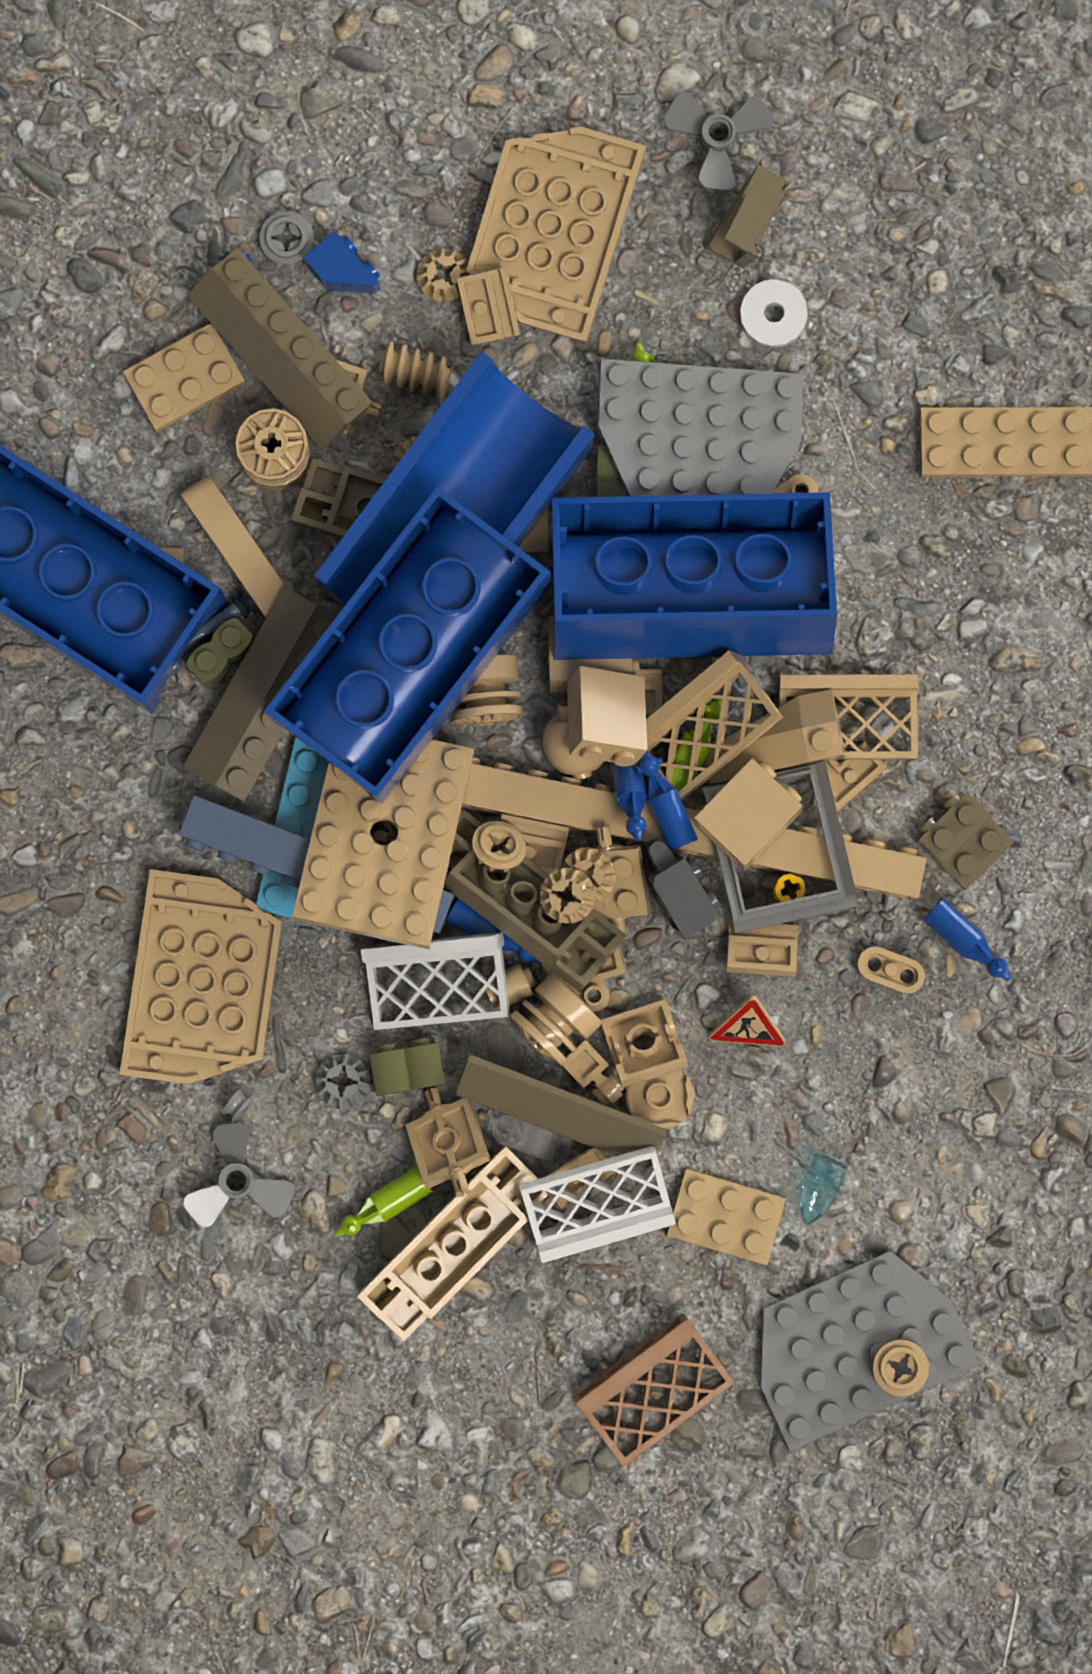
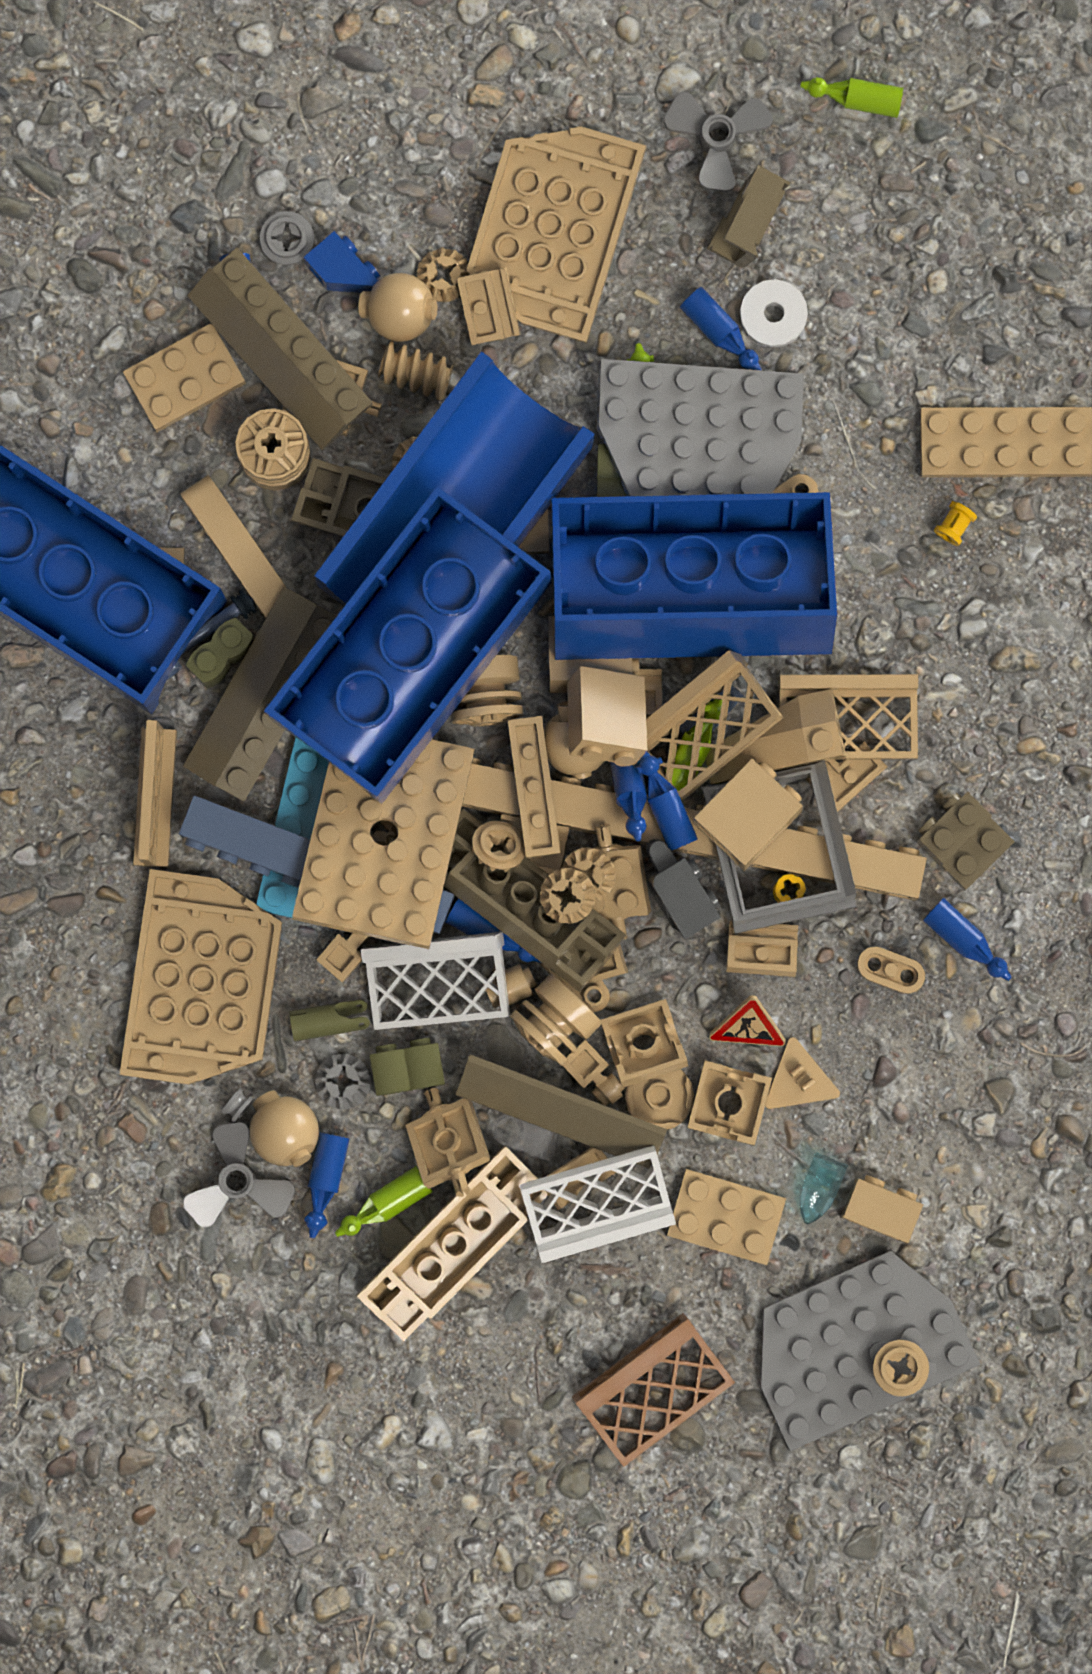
none -> tan fence [133,720,177,868]
none -> tan brick [249,1091,319,1167]
none -> olive piece [289,1000,370,1042]
none -> blue wheel [304,1132,350,1238]
none -> tan plate [316,933,370,983]
none -> tan brick [358,273,437,342]
none -> tan plate [507,716,560,859]
none -> blue wheel [680,287,762,371]
none -> tan brick [687,1061,772,1146]
none -> tan piece [765,1037,840,1109]
none -> lime wheel [800,77,903,118]
none -> tan brick [840,1175,924,1244]
none -> yellow bush [933,501,977,546]

